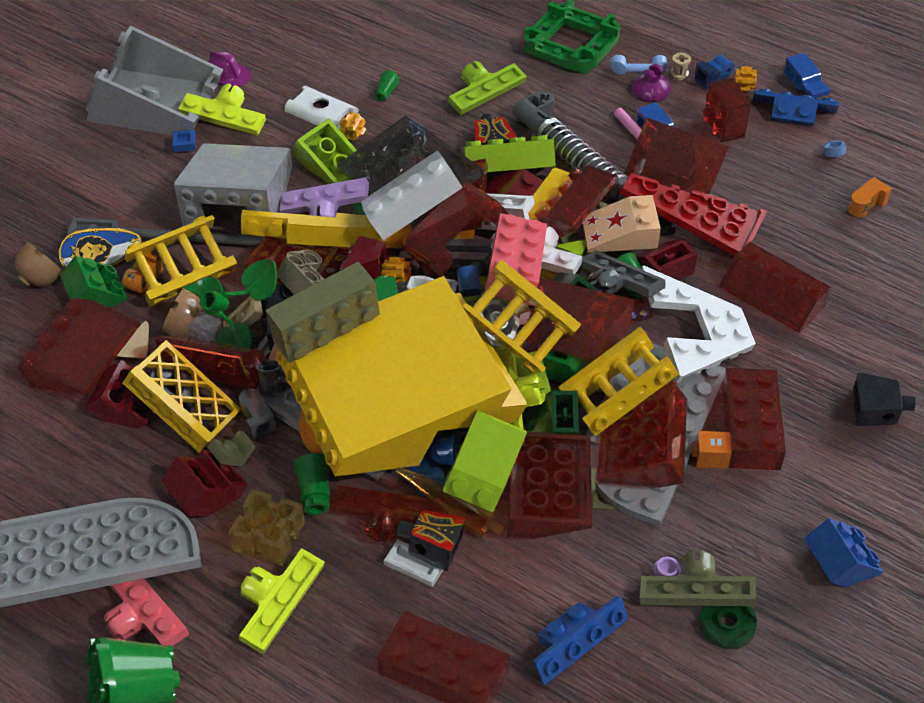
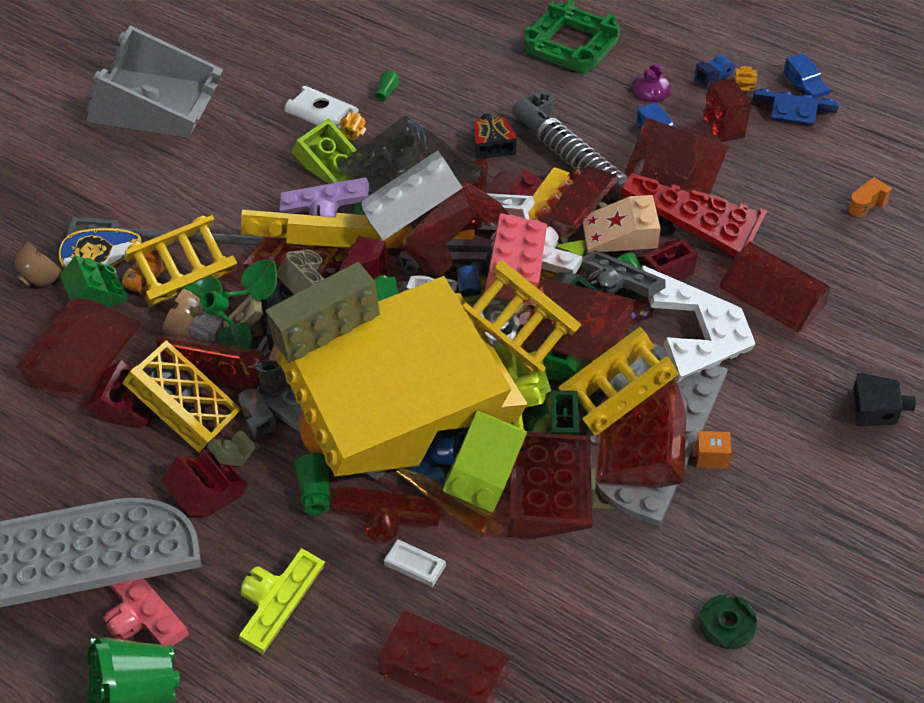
tan slope [102,321,149,359] -> none
blue plate [172,130,196,152] -> none
light grey windscreen [174,143,292,238] -> none
neon yellow plate [178,84,266,136] -> none
magenta piece [209,51,250,87] -> none
clear yellow brick [228,489,305,566] -> none
light orange gear [381,257,412,286] -> none
black torso [397,510,466,571] -> none
lime plate [448,61,527,115] -> none
lime brick [461,135,556,174] -> none
blue bracket [533,596,629,685] -> none
light blue bar [610,55,668,75] -> none
bright pink piece [614,108,658,154] -> none
olive plate [640,550,756,606] -> none
lavender plate [653,557,681,576] -> none
tan bush [670,52,691,80] -> none
clear red brick [722,368,786,470] -> none
blue slope [804,518,884,587] -> none
medium blue tile [823,140,846,158] -> none

